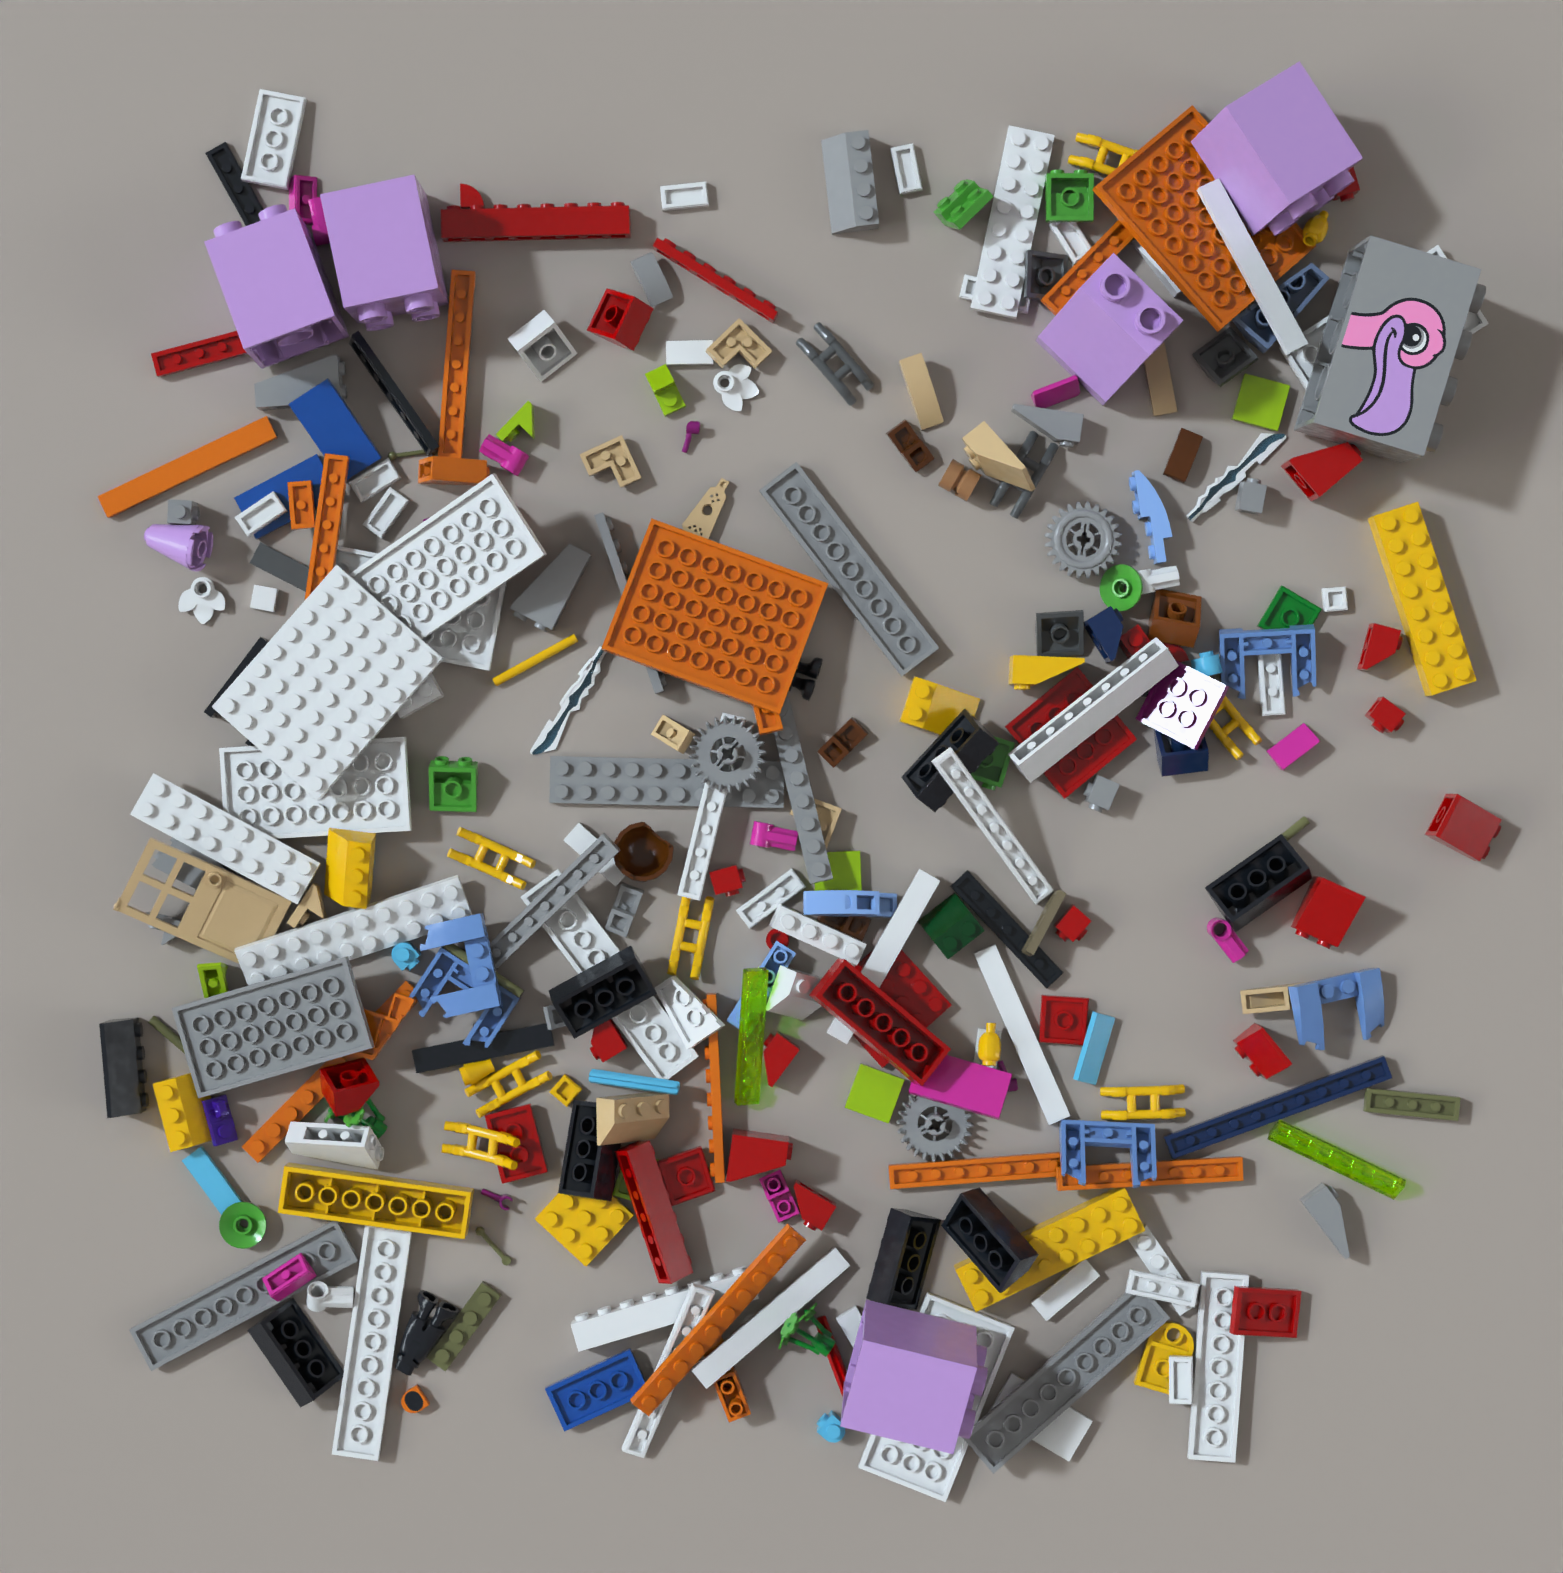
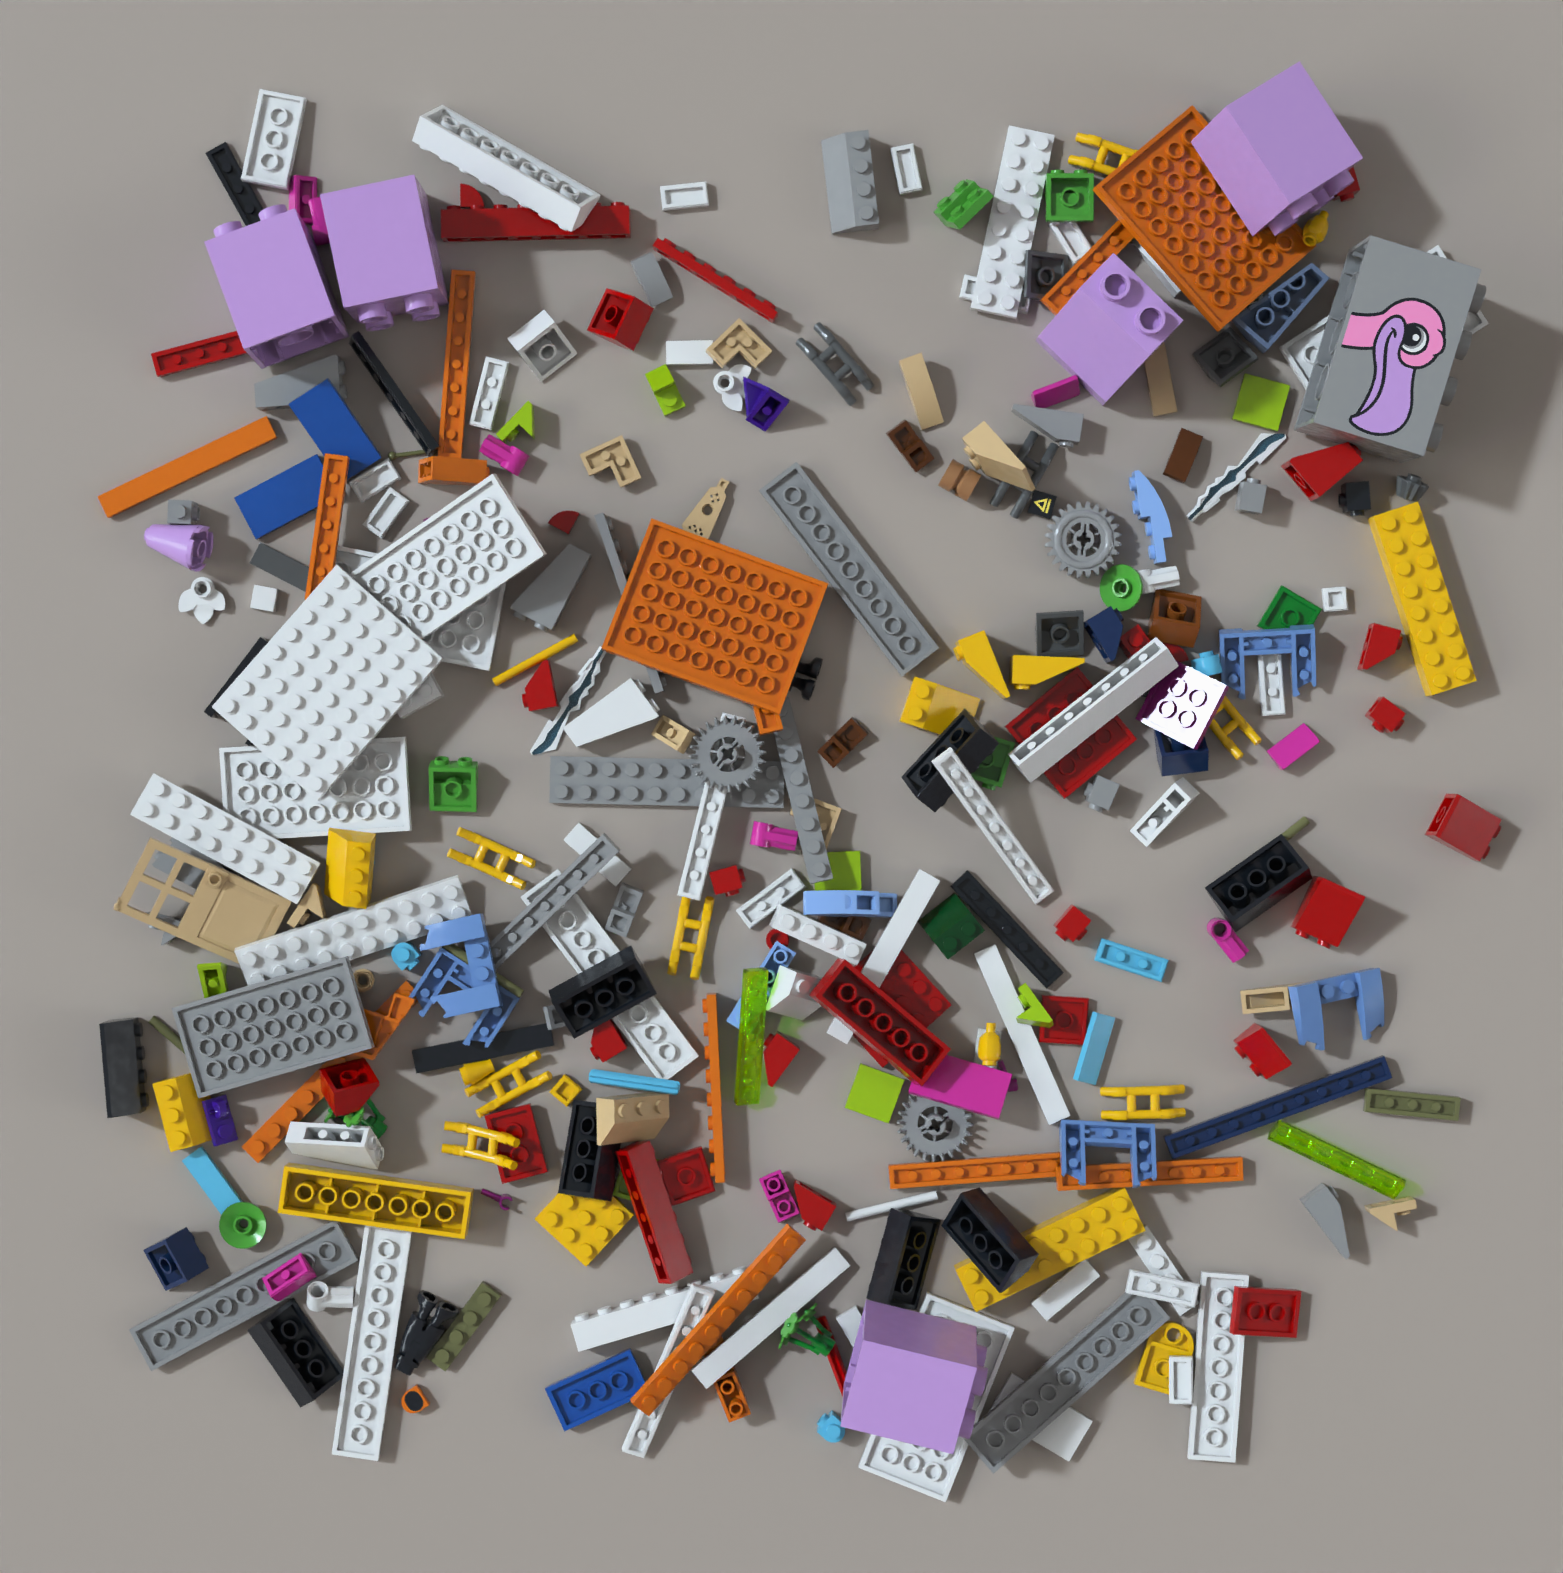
white tile [235,491,288,537] -> none
orange plate [287,480,316,530] -> none
olive hinge [475,1226,511,1266] -> none
reddish brown cylinder [614,822,674,882] -> none
white wing [655,976,725,1049] -> none
magenta hand [682,421,700,453] -> none
red slope [726,1128,793,1182] -> none
dark tan tile [1022,889,1067,956] -> none
white tile [1196,178,1308,355] -> none
none -> dark blue slope [143,1227,209,1291]
none -> tan plate [353,968,375,992]
none -> white slope [412,105,601,232]
none -> white tile [469,356,509,431]
none -> red slope [522,660,559,712]
none -> red tile [548,511,580,534]
none -> white slope [563,678,660,747]
none -> dark purple slope [743,376,789,432]
none -> white bar [845,1190,938,1222]
none -> yellow slope [953,630,1010,699]
none -> lime slope [1016,983,1054,1028]
none -> black tile [1027,490,1057,520]
none -> medium azure tile [1094,938,1169,982]
none -> white slope [1130,777,1200,847]
none -> black brick [1338,481,1371,517]
none -> tan slope [1364,1196,1417,1231]
none -> dark grey piece [1396,473,1429,502]

